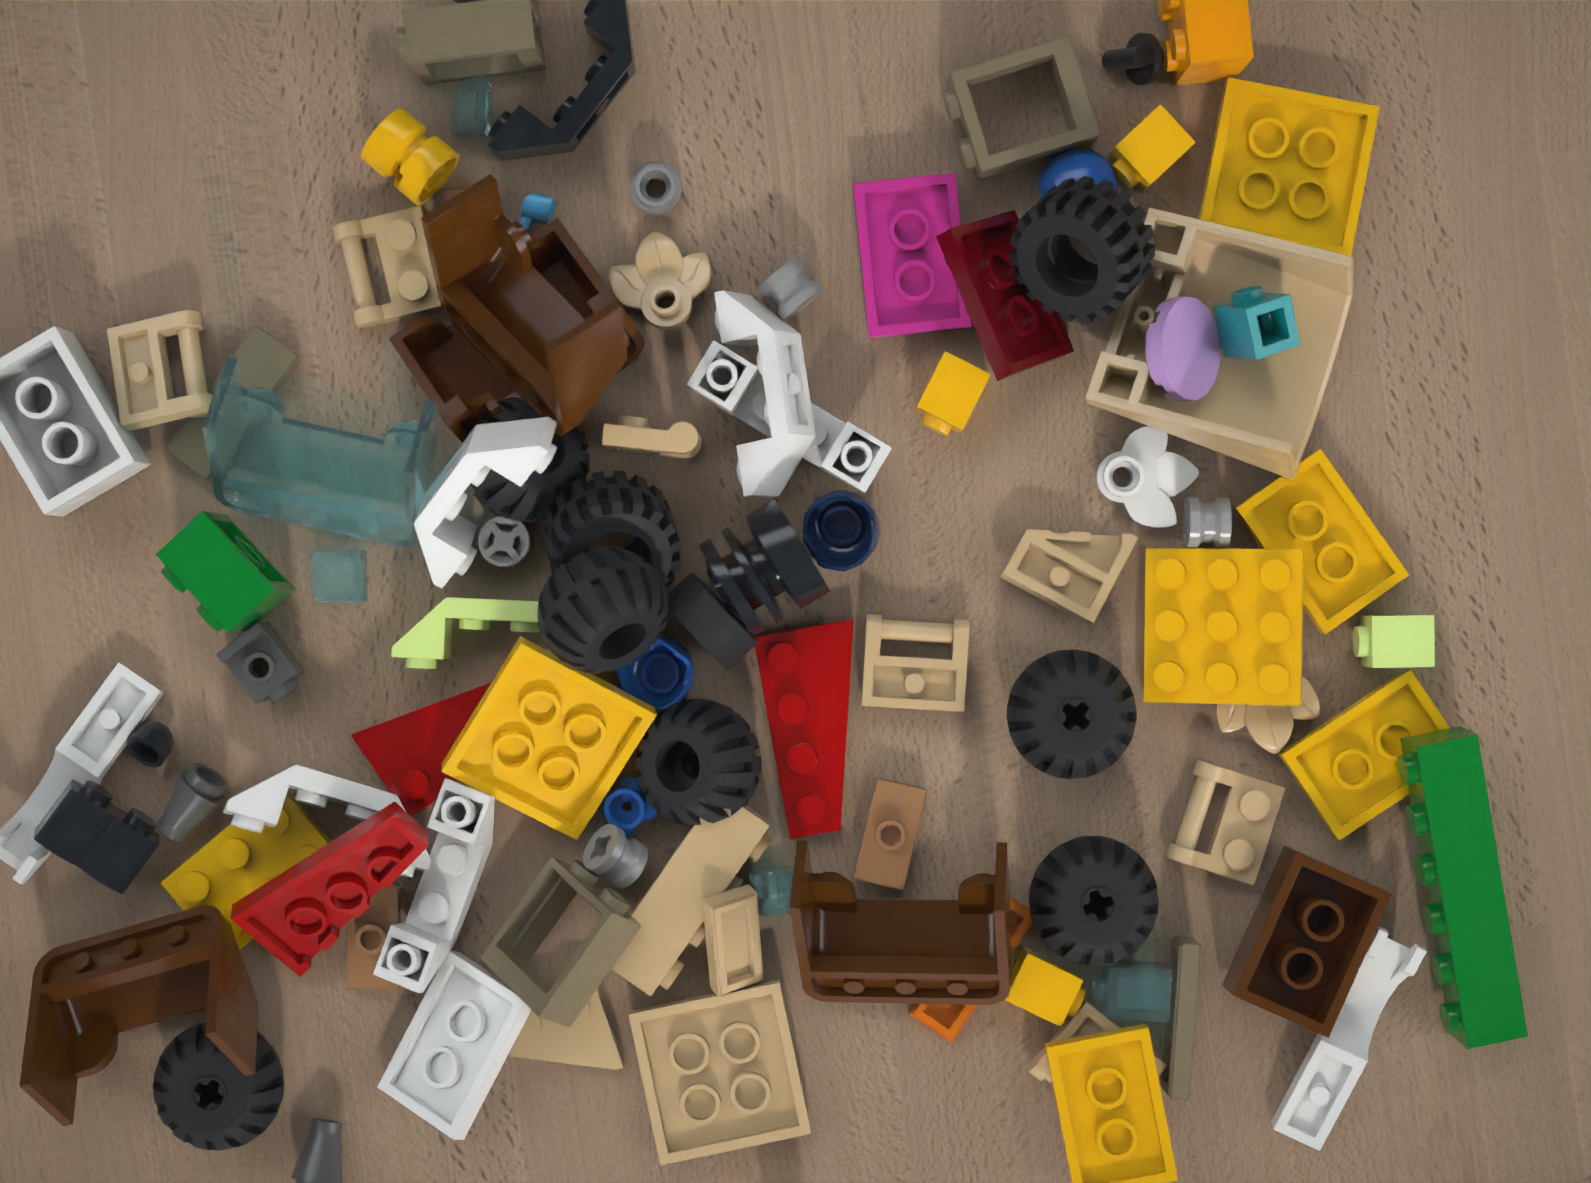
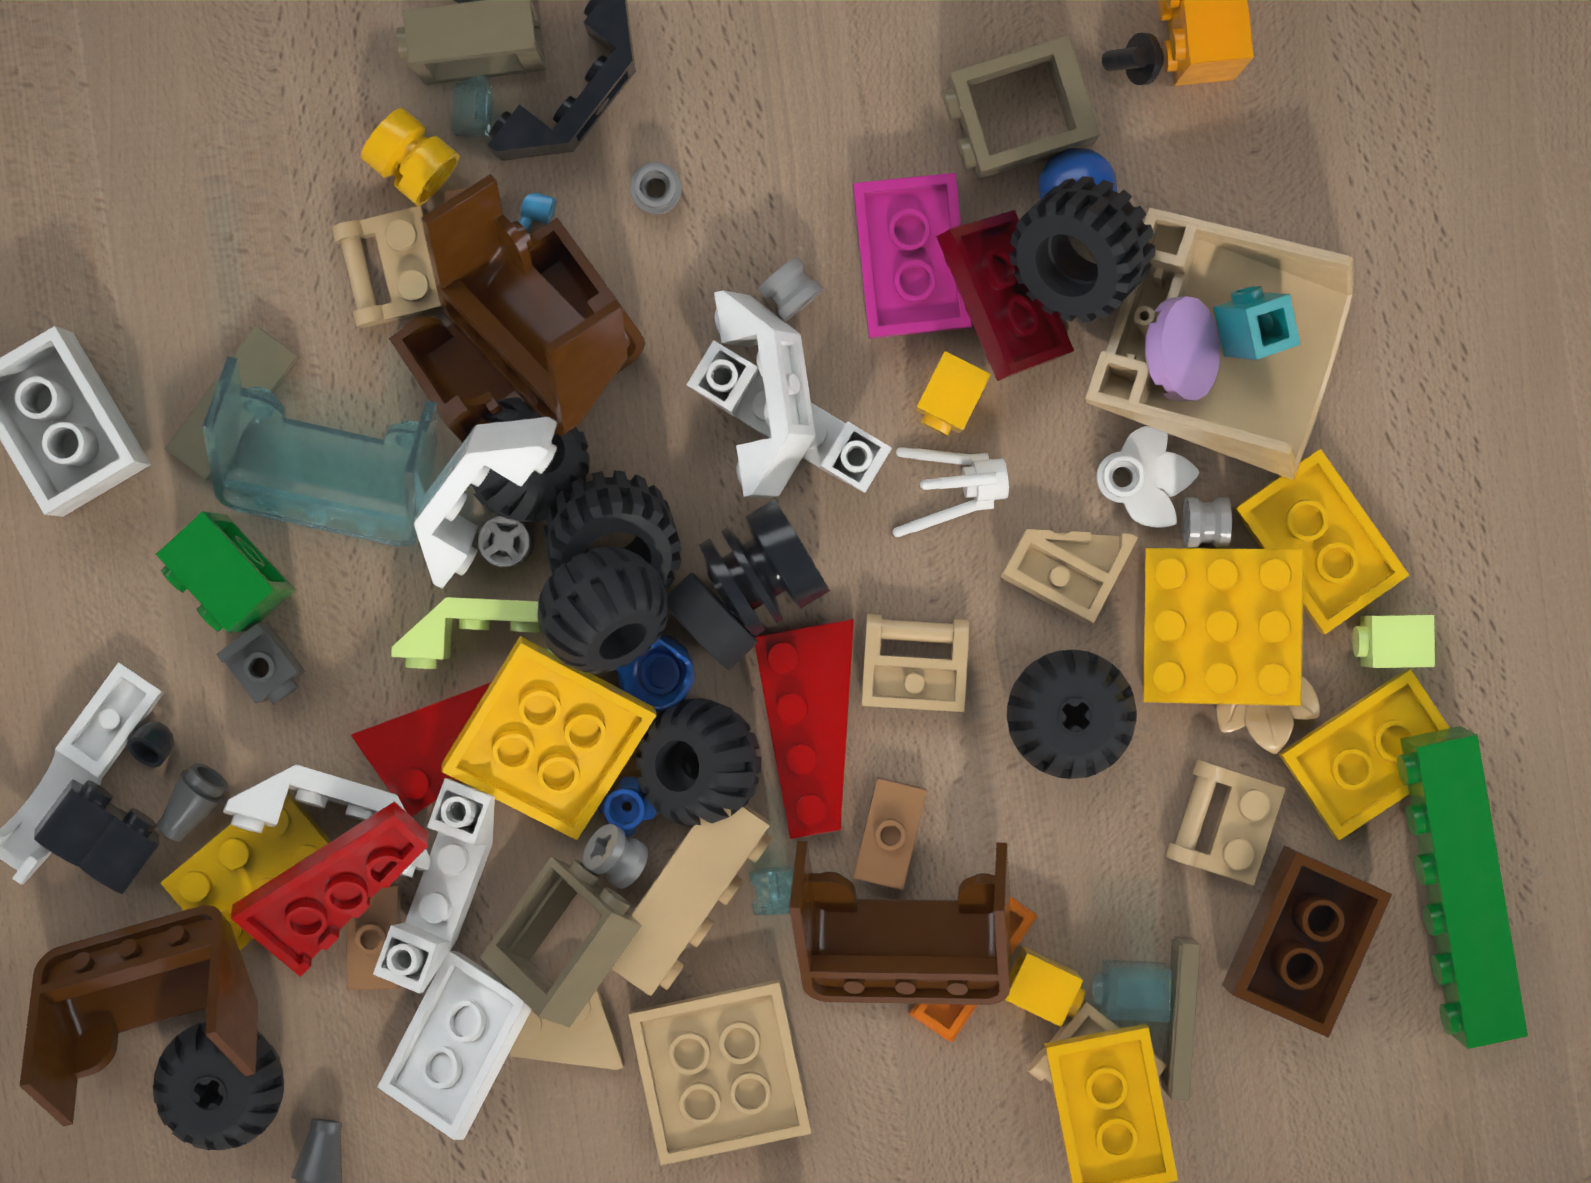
tan plate [107,310,216,431] -> none
clear light blue slope [309,550,368,603] -> none
tan plate [602,415,702,459] -> none
tan plate [609,232,711,330] -> none
tan tile [702,884,764,996] -> none
dark blue hair [802,490,880,572] -> none
black wheel [1029,836,1159,965] -> none
yellow brick [1108,104,1196,193] -> none
yellow plate [1198,77,1380,256] -> none
white piece [1271,926,1427,1151] -> none
none -> white plant [892,447,1009,537]

